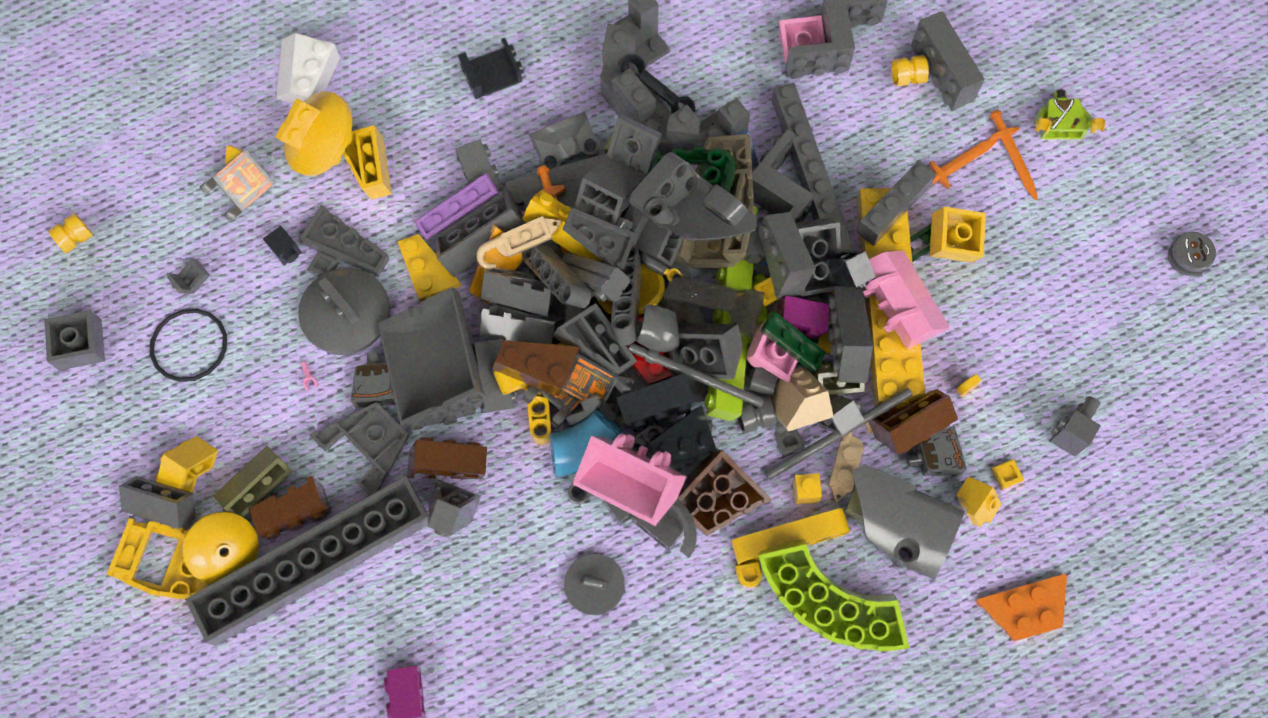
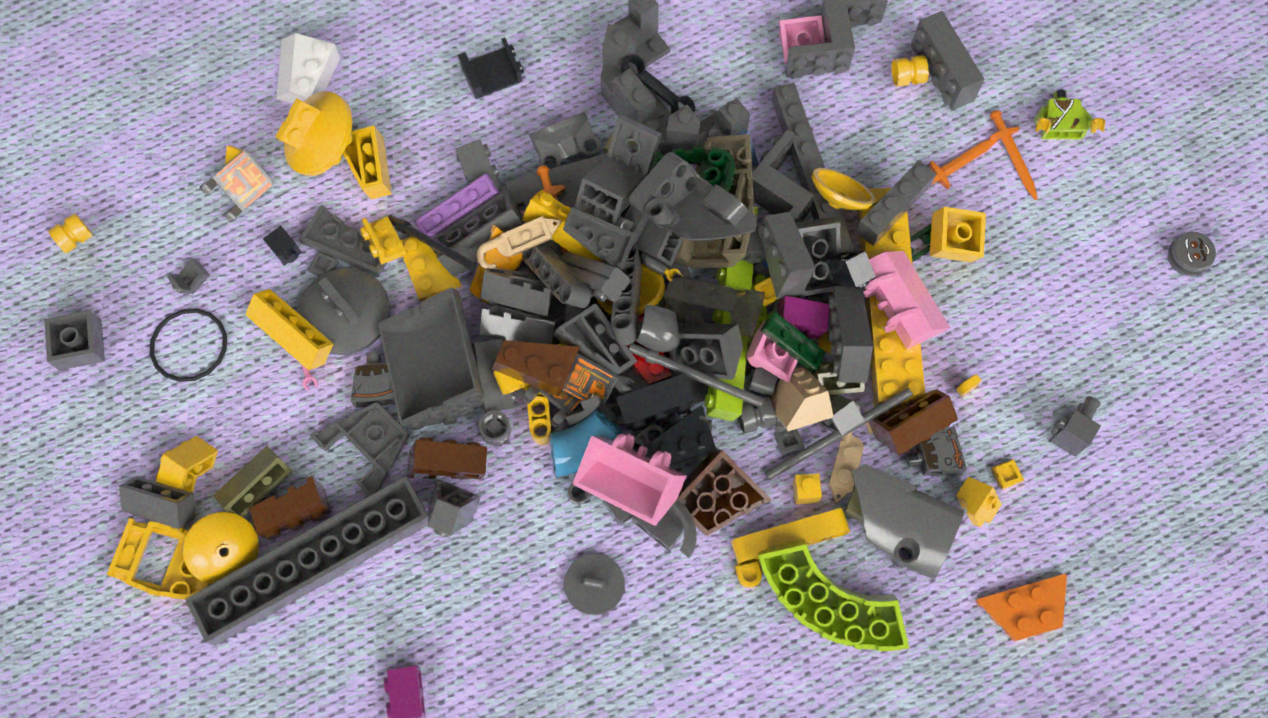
none -> yellow brick [245,289,334,370]
none -> yellow bracket [360,216,406,265]
none -> black bar [388,215,477,271]
none -> dark grey wheel [479,410,511,446]
none -> yellow dish [811,168,875,210]

